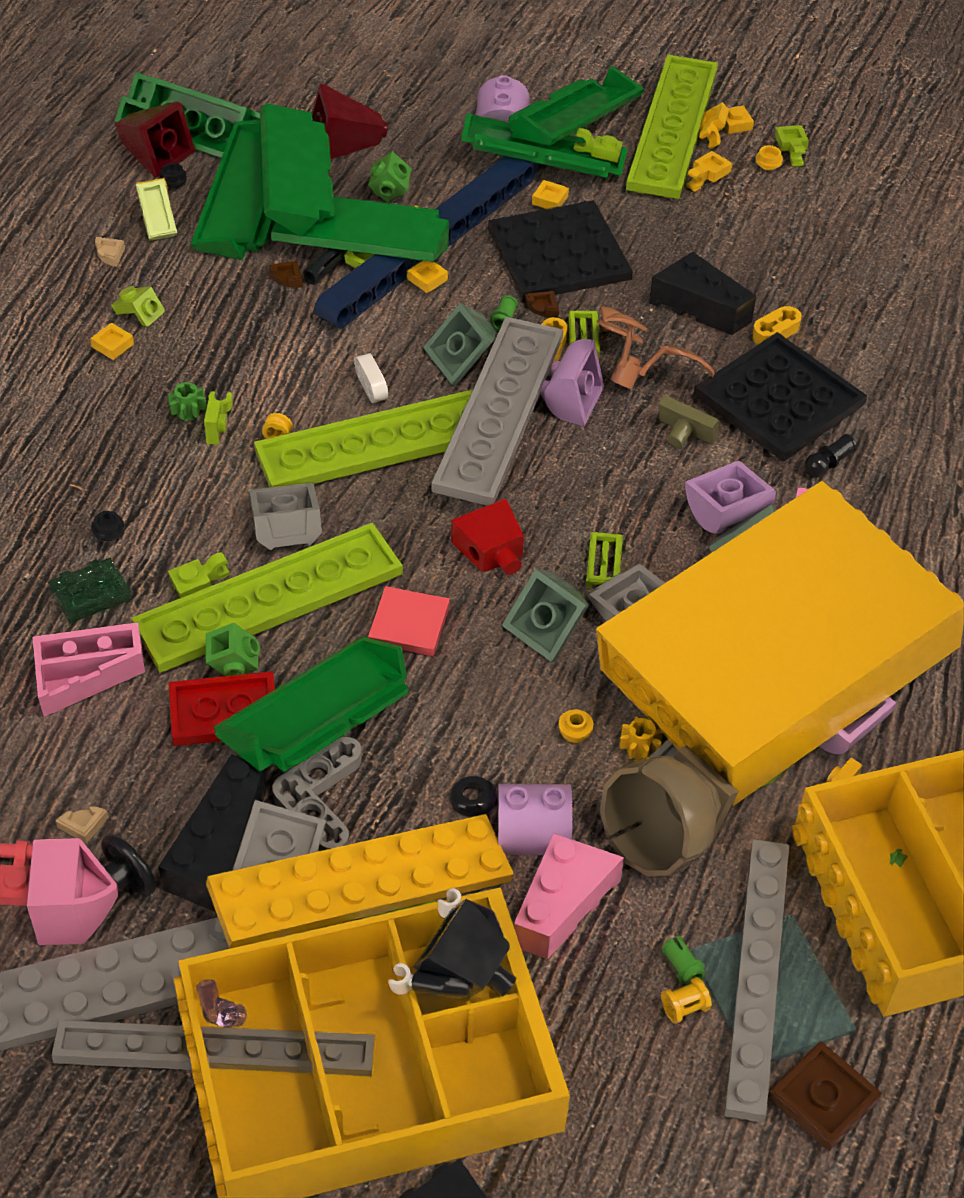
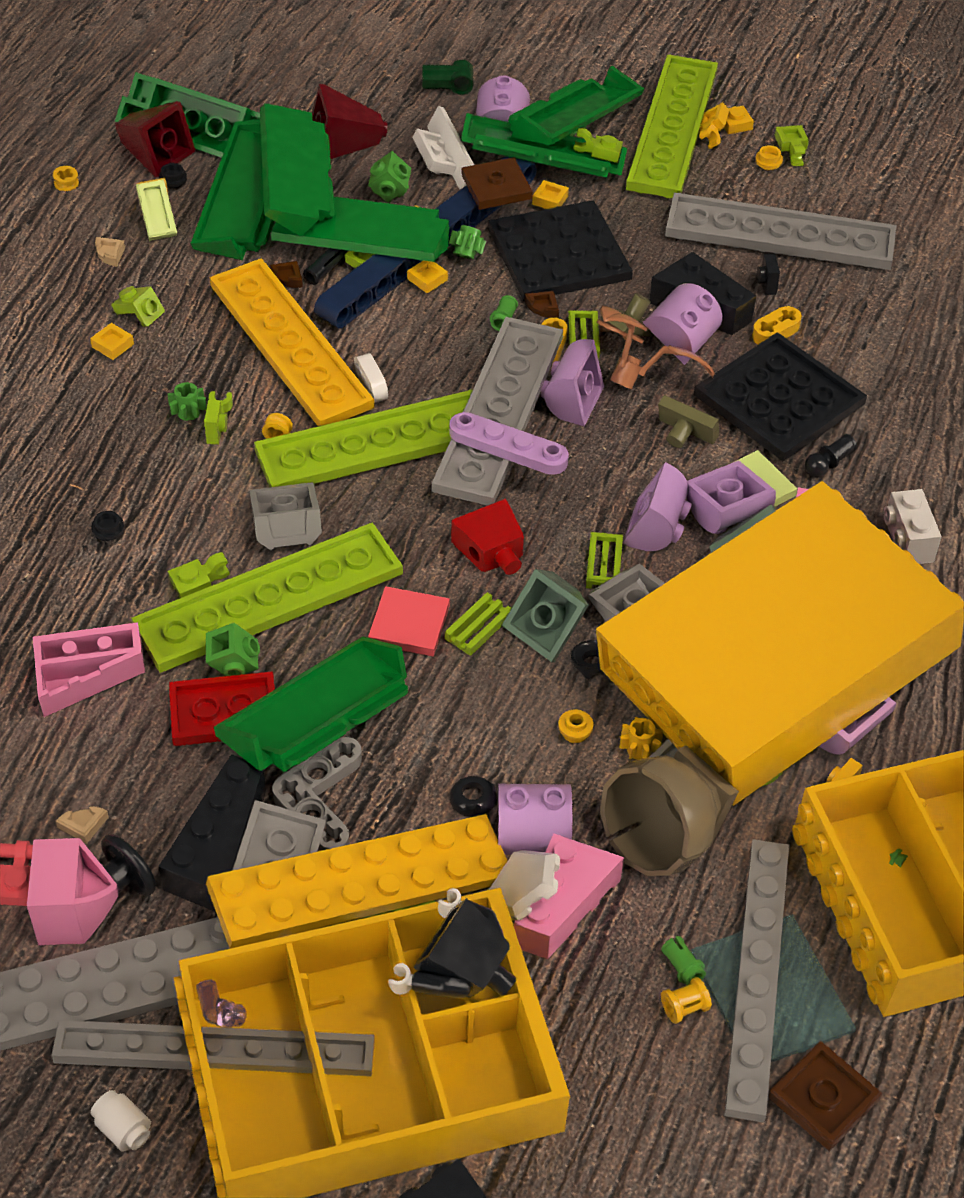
clear green plate [48,558,132,624] -> none
sand green slope [423,303,496,386] -> none
yellow plate [686,151,732,191] -> none
none -> yellow bush [53,166,79,191]
none -> white brick [91,1090,151,1151]
none -> yellow plate [210,258,375,426]
none -> white bracket [412,106,474,190]
none -> dark green piece [422,60,474,95]
none -> lime tile [445,592,512,656]
none -> bright green gear [449,225,486,260]
none -> lavender plate [449,412,569,475]
none -> reddish brown plate [461,157,533,210]
none -> white tile [489,850,560,921]
none -> black piece [571,640,603,680]
none -> olive tile [607,293,653,337]
none -> lavender brick [622,462,692,551]
none -> lavender brick [643,283,722,365]
none -> light grey plate [665,192,897,270]
none -> yellowish green tile [735,450,797,507]
none -> black plate [757,254,780,295]
none -> white brick [884,489,942,564]

